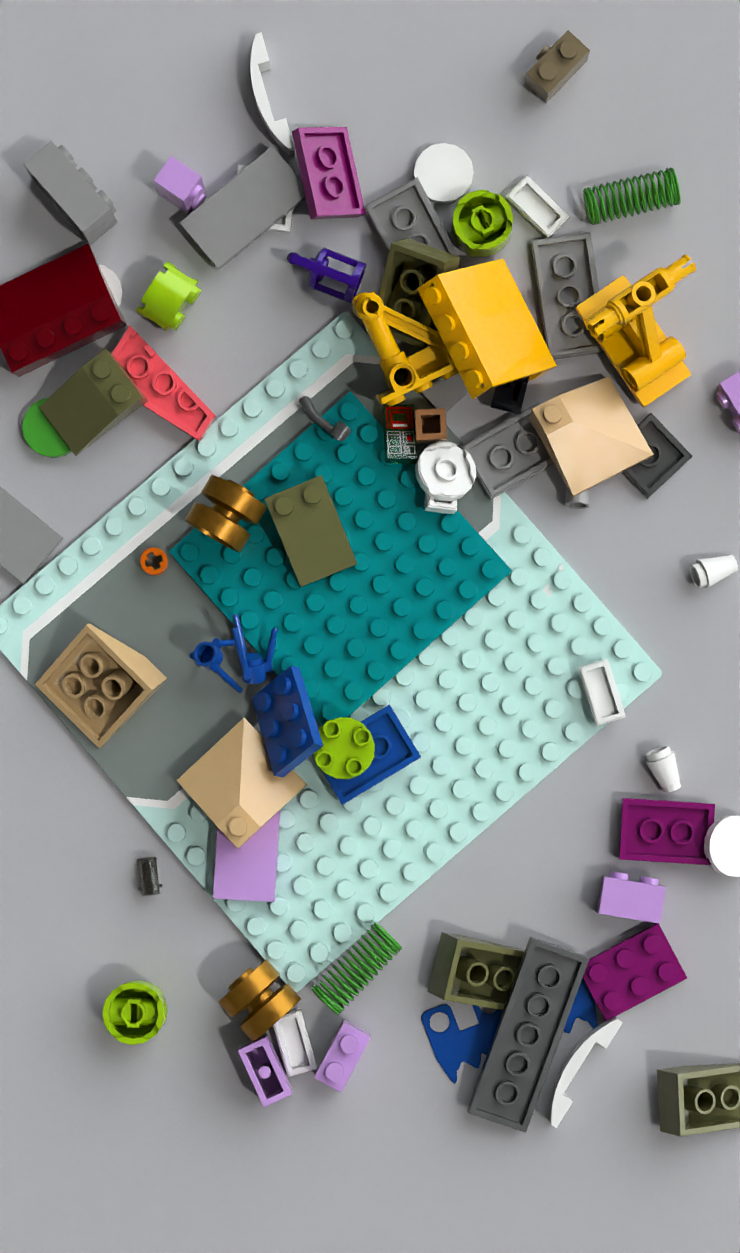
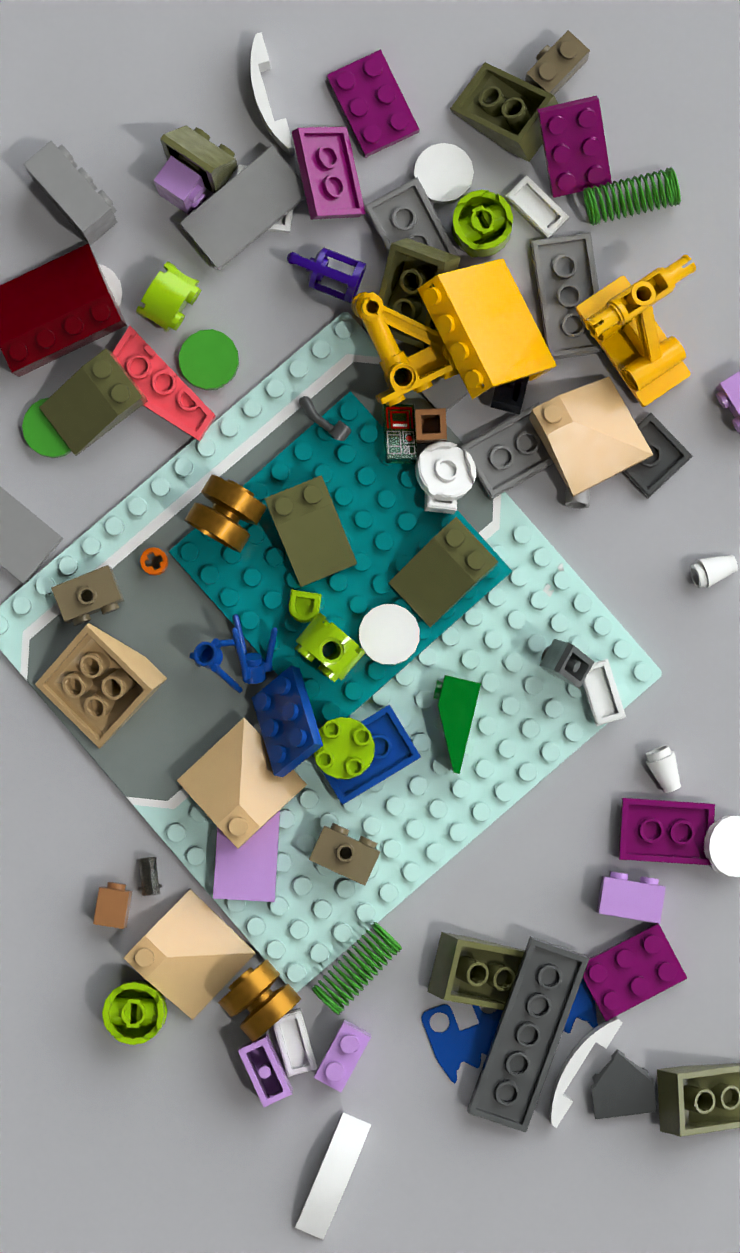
none -> dark tan brick [51,565,124,626]
none -> medium nougat brick [93,882,133,929]
none -> tan slope [124,889,257,1020]
none -> olive slope [160,126,238,194]
none -> bright green tile [179,329,239,390]
none -> lime tile [289,590,322,623]
none -> lime brick [294,613,366,683]
none -> white slope [295,1112,371,1240]
none -> dark tan brick [309,823,381,886]
none -> magenta plate [327,49,420,158]
none -> white tile [359,604,420,665]
none -> olive slope [389,517,498,628]
none -> green slope [433,675,481,774]
none -> olive slope [450,62,558,162]
none -> magenta plate [537,95,612,198]
none -> dark grey slope [539,639,594,689]
none -> dark grey slope [591,1049,657,1119]

